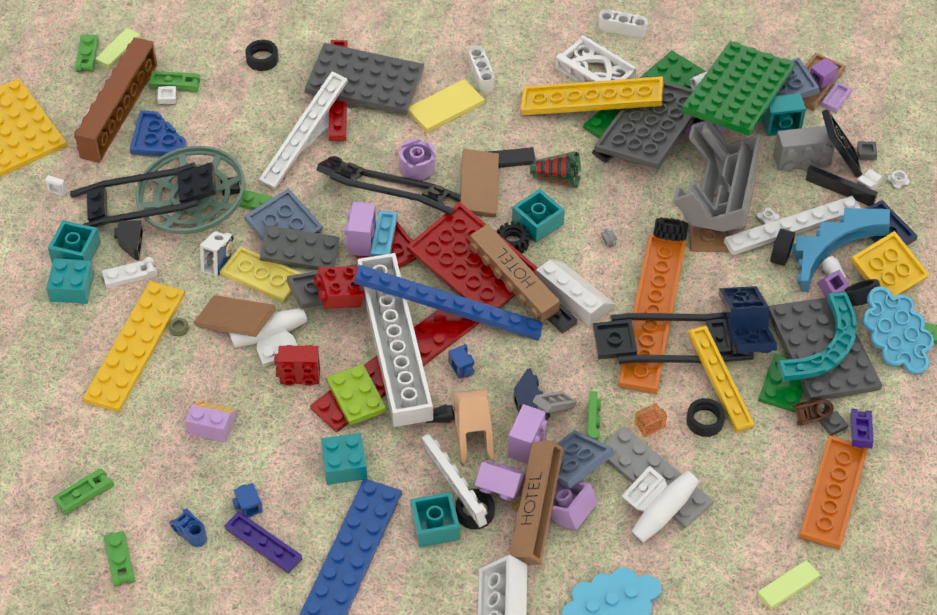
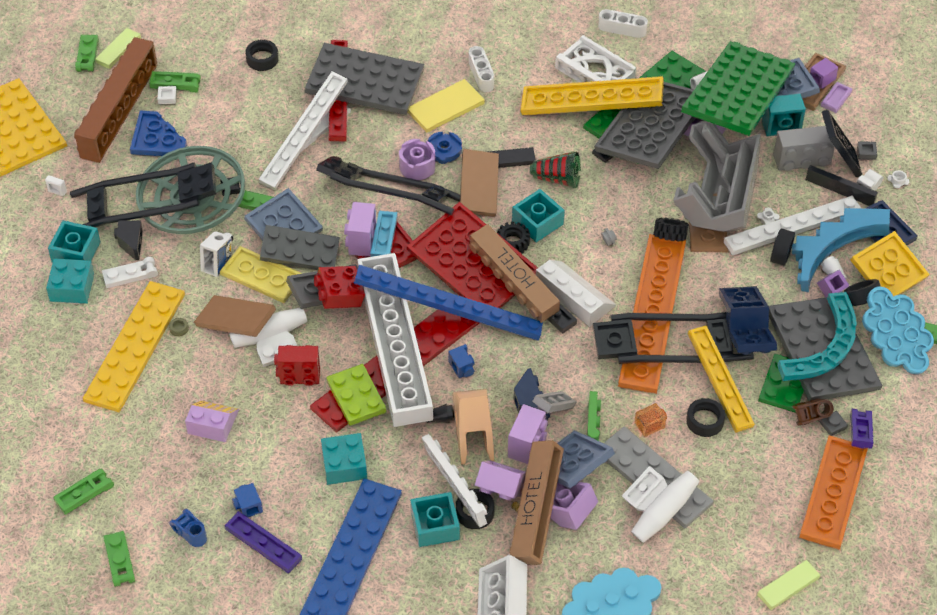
none -> blue plate [427,131,462,164]

